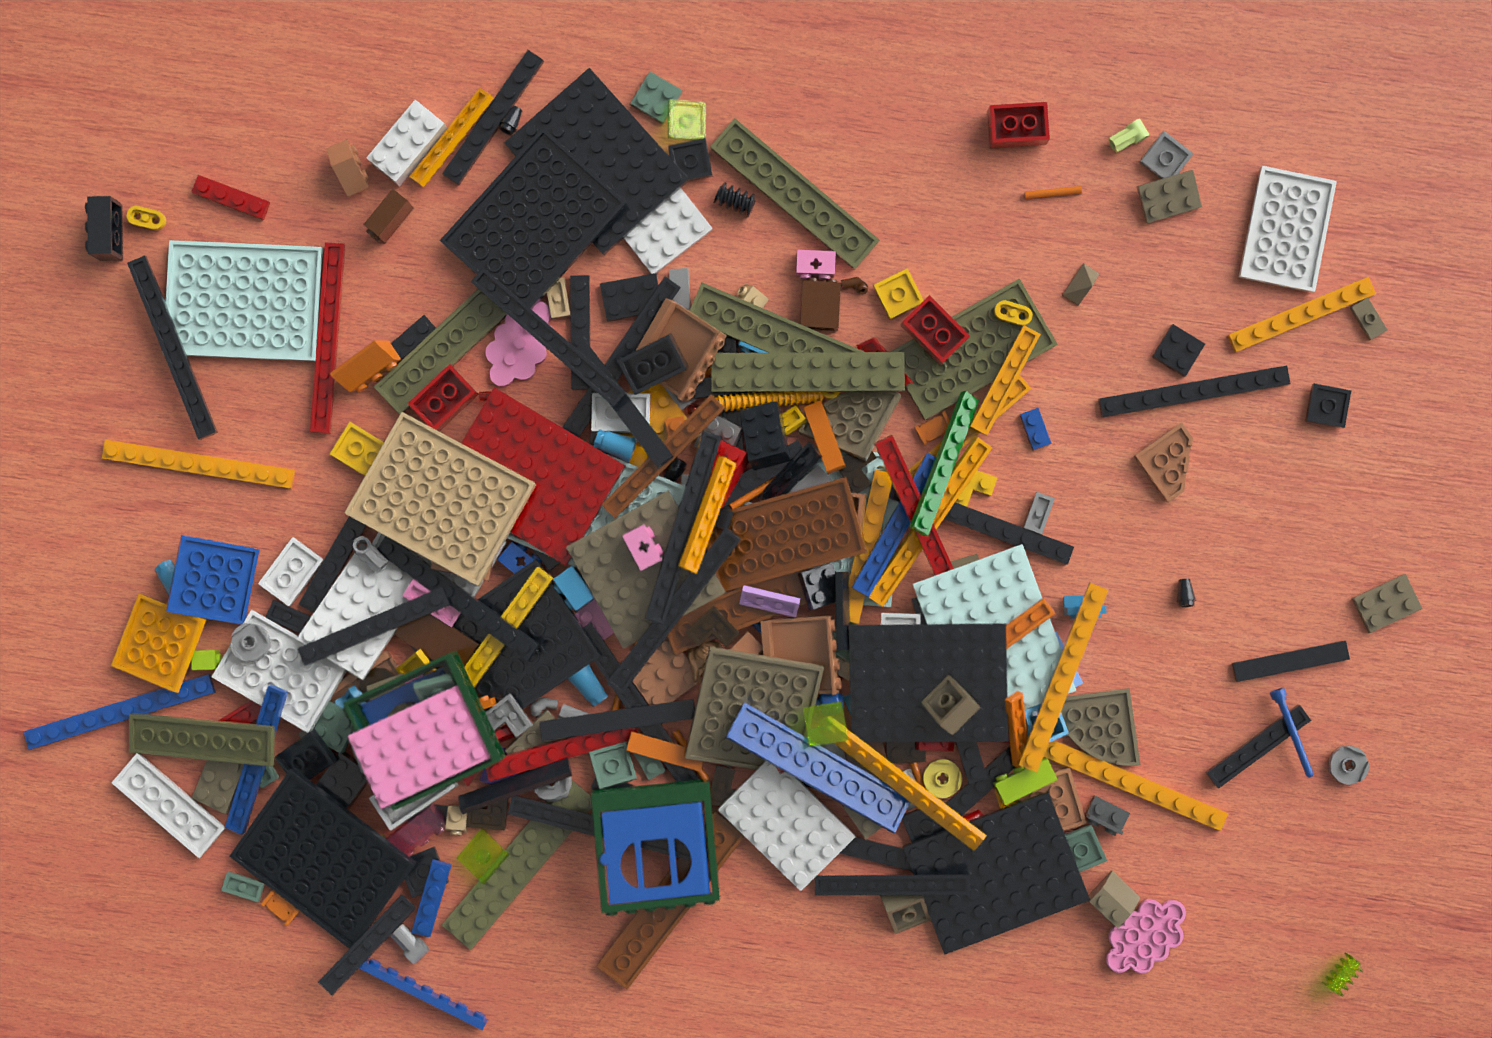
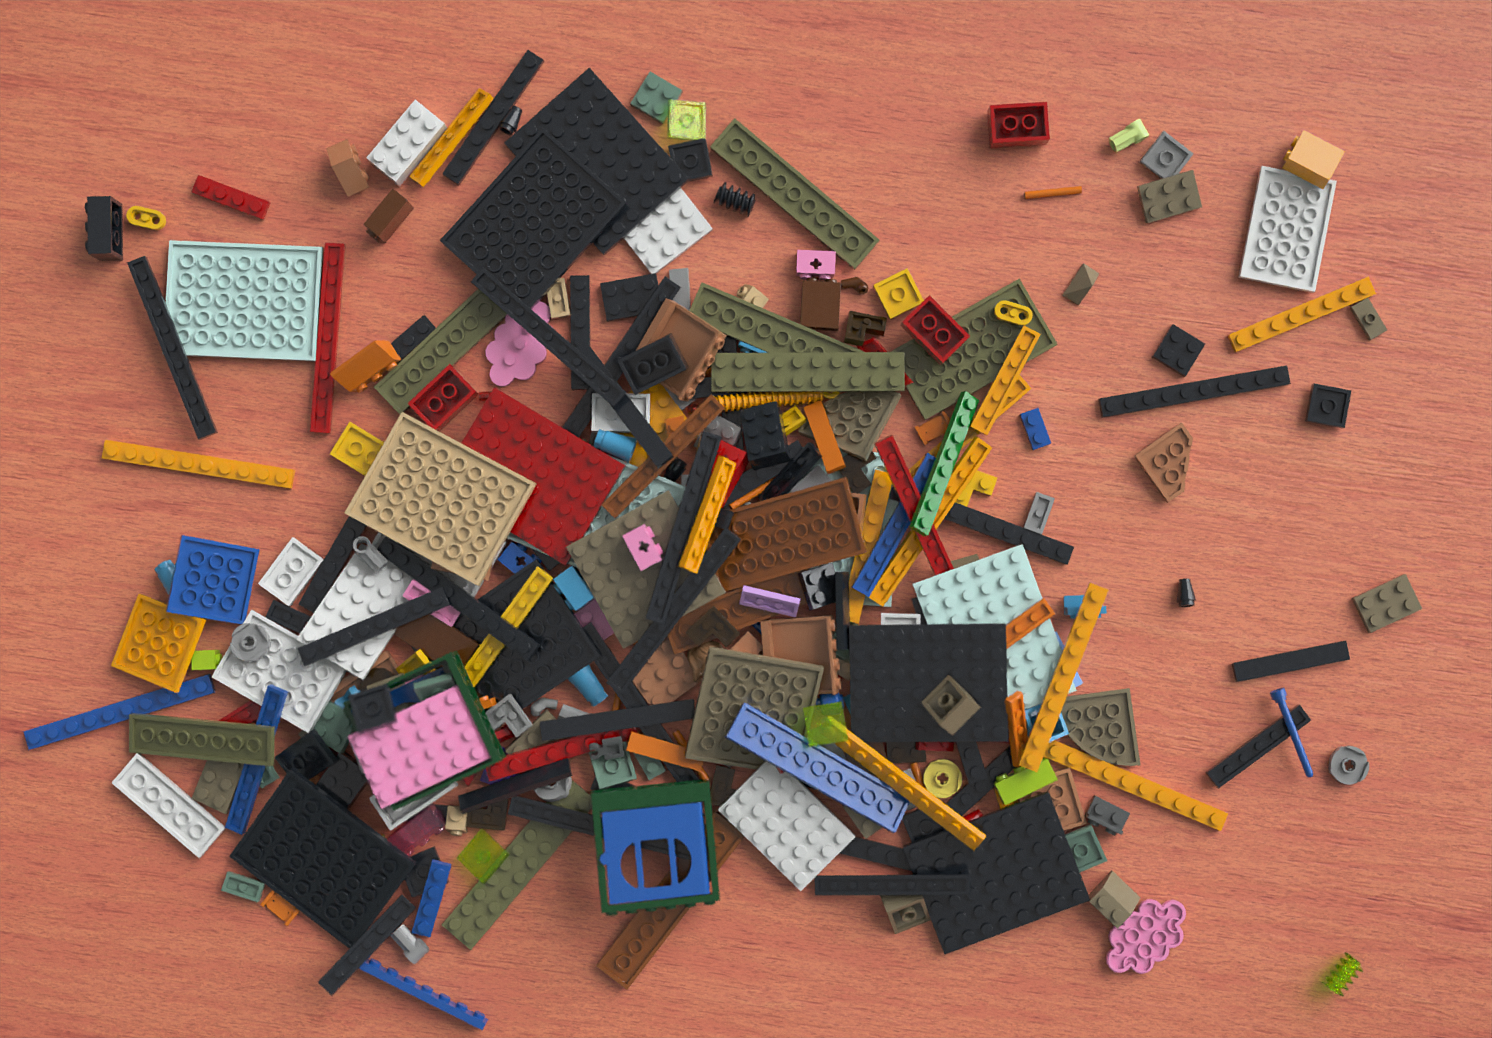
none -> black plate [349,683,398,734]
none -> dark grey plate [589,736,624,760]
none -> dark brown plate [844,311,887,346]
none -> light orange brick [1282,131,1345,189]

